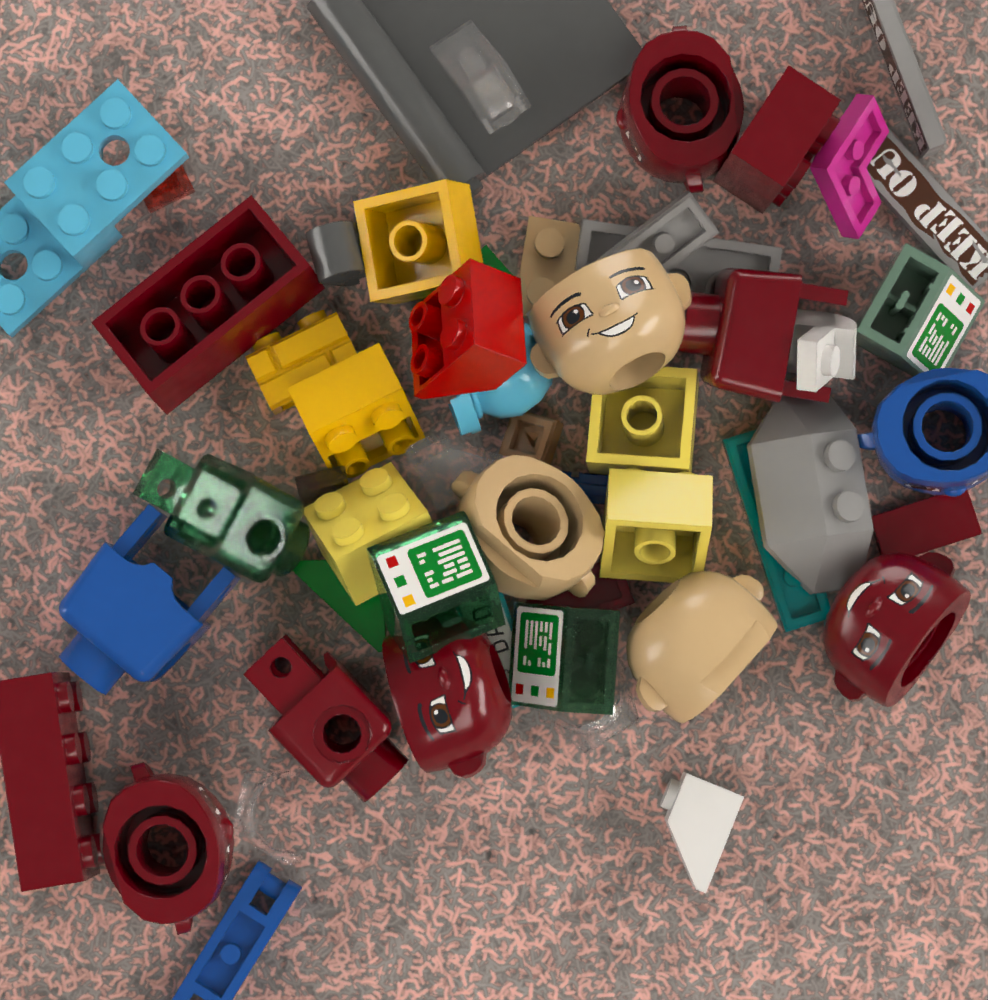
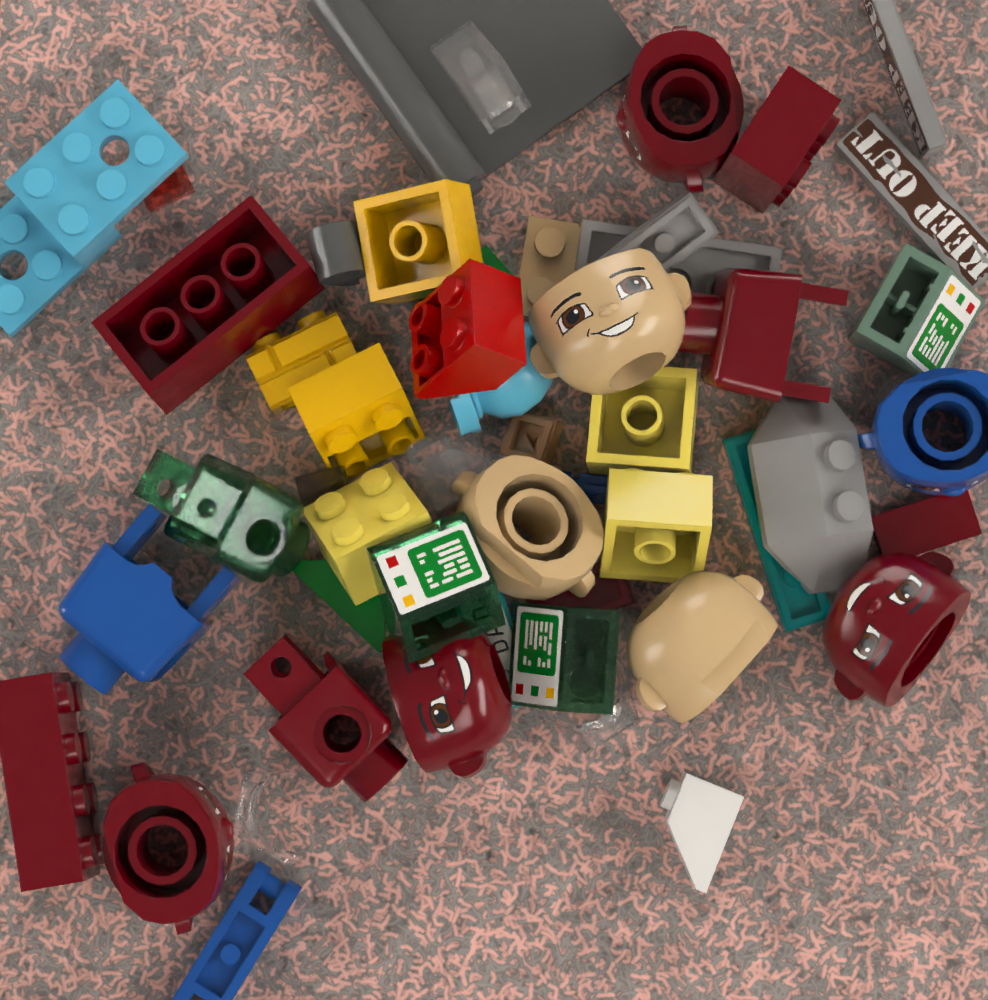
white brick [786,309,857,392] -> none
dark pink plate [810,94,889,239] -> none

